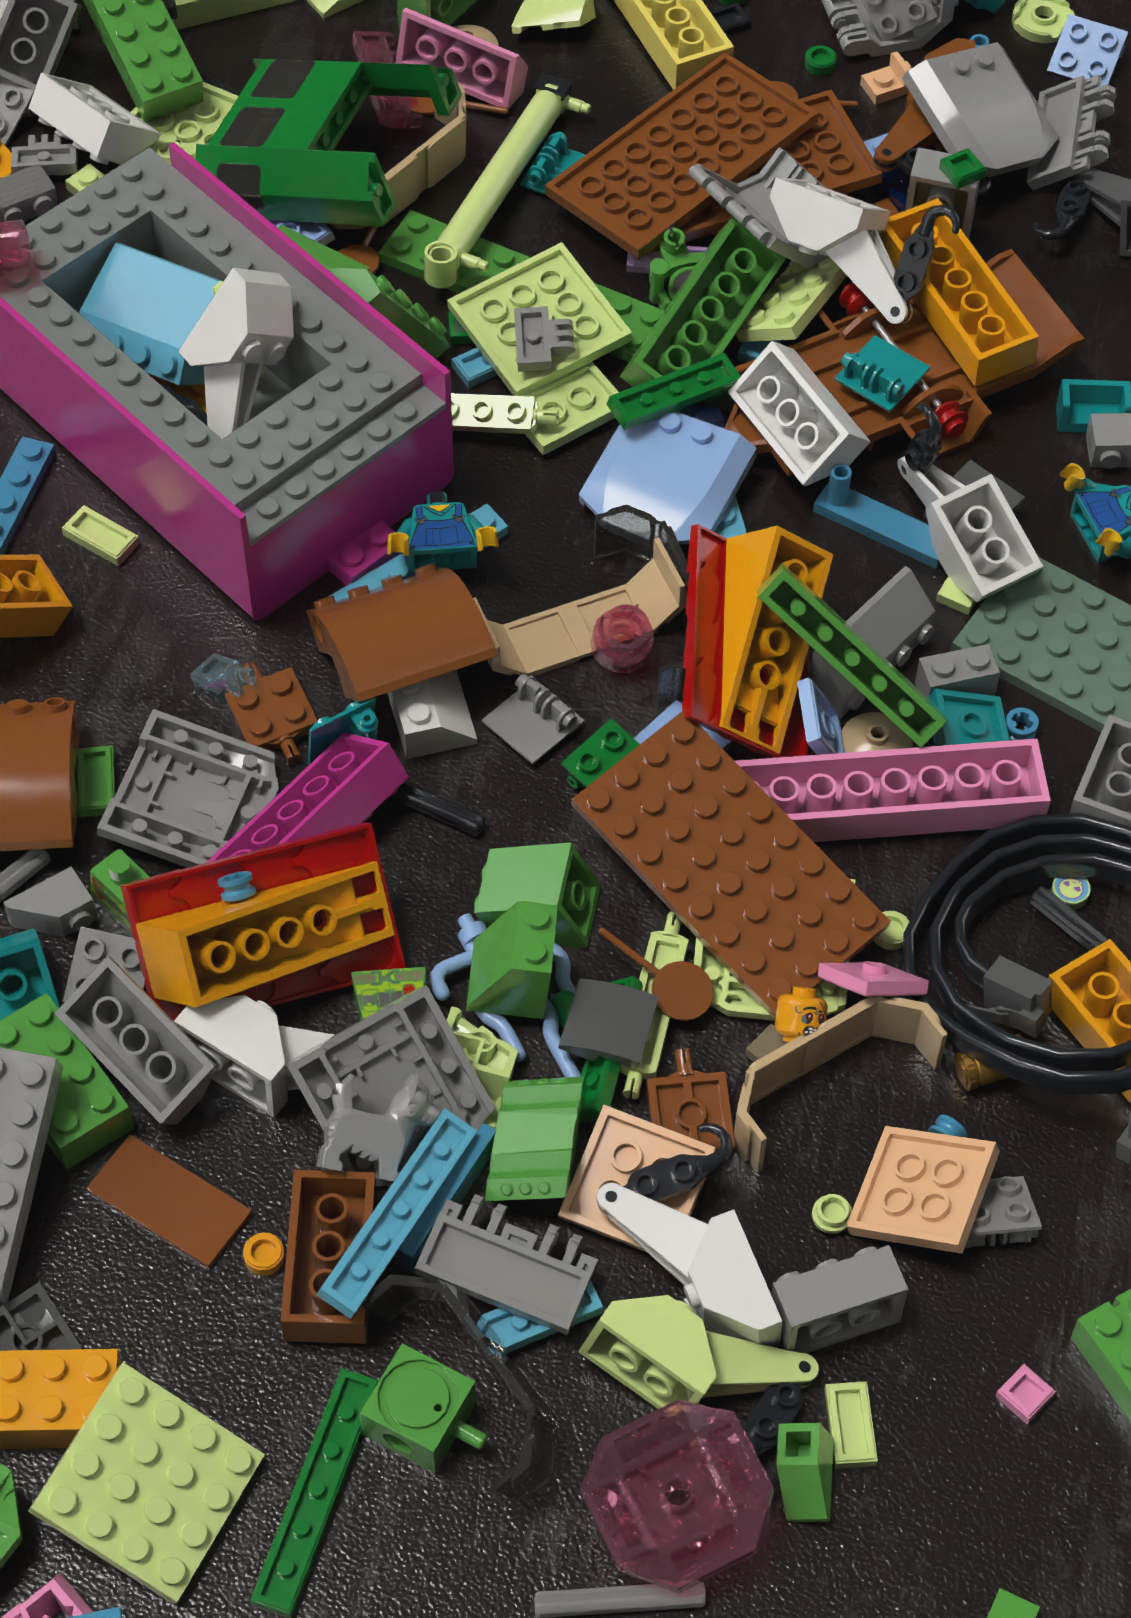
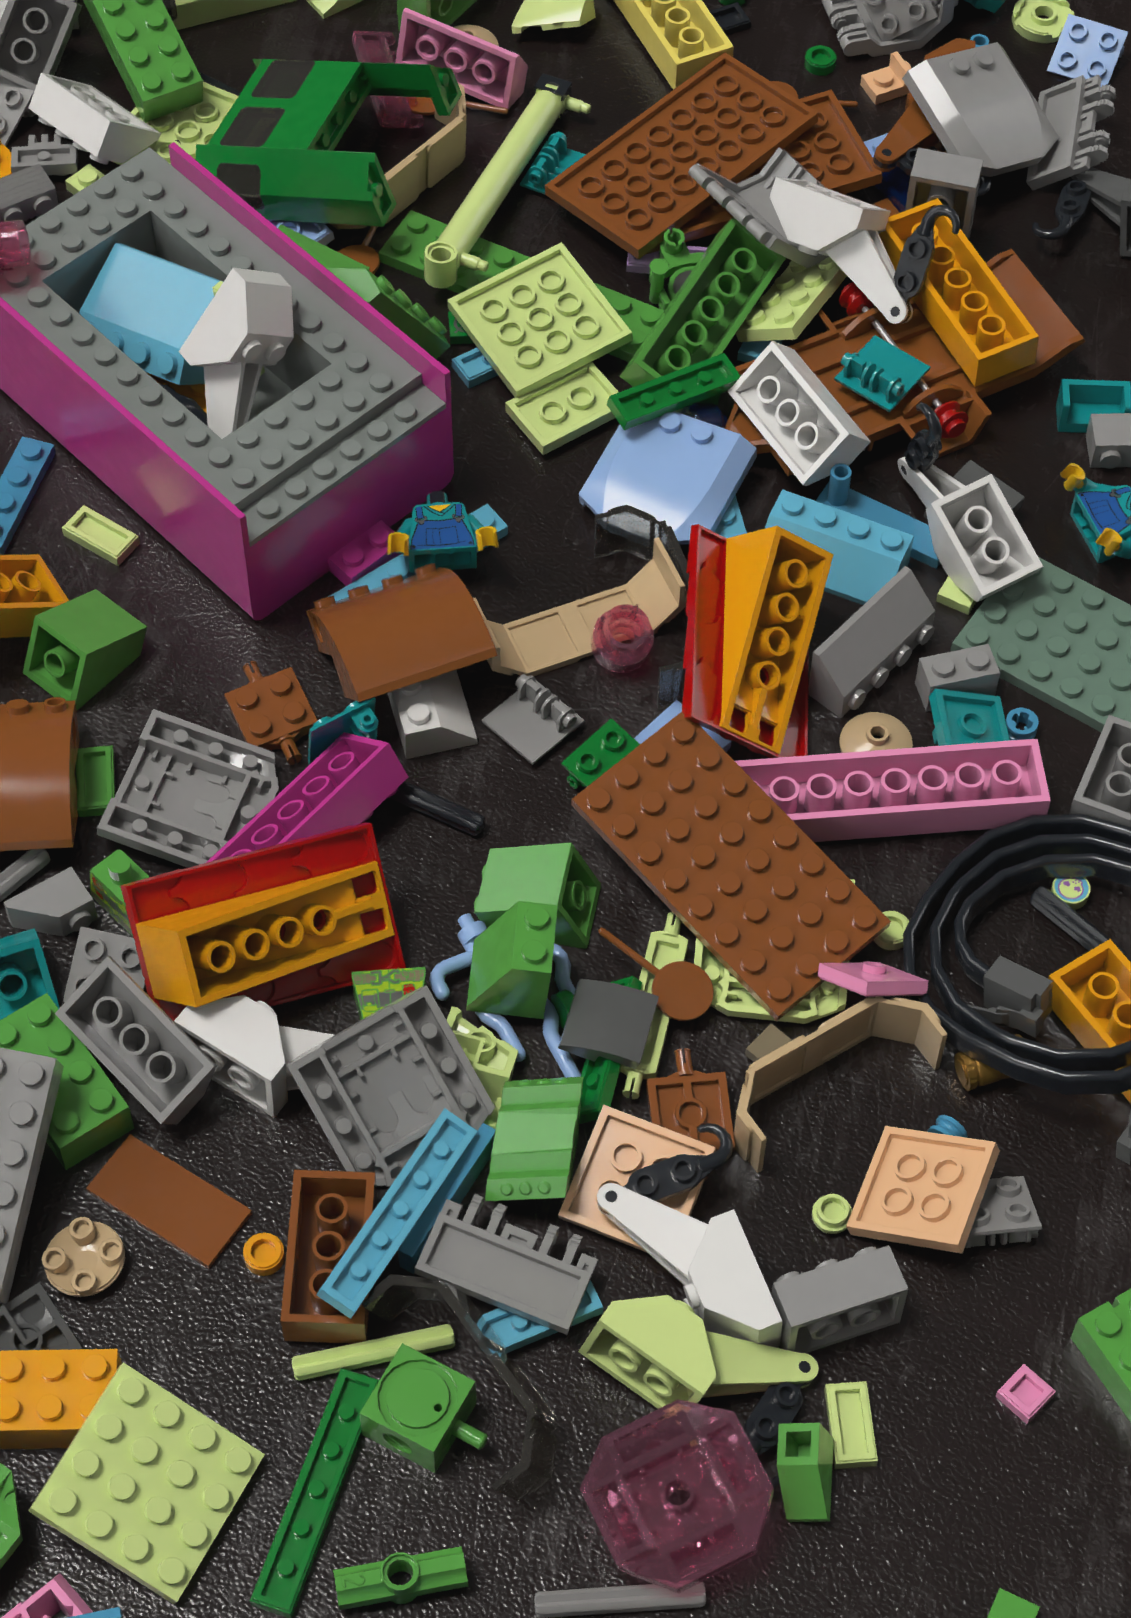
clear light blue plate [190,653,257,697] -> none
dark azure bush [217,871,256,902] -> none
light grey animal [316,1073,441,1182] -> none
yellowish green plate [451,393,559,434] -> none
light grey hinge [514,306,575,372] -> none
bright green brick [757,563,947,747] -> none
light orange head [775,986,828,1042] -> none
light blue plate [797,678,845,755] -> none
green tile [939,148,987,189] -> none
none -> bright green slope [23,589,147,710]
none -> tan dish [42,1217,125,1297]
none -> yellowish green axle [292,1324,455,1381]
none -> bright green piece [333,1546,468,1610]
none -> medium azure slope [765,489,914,605]

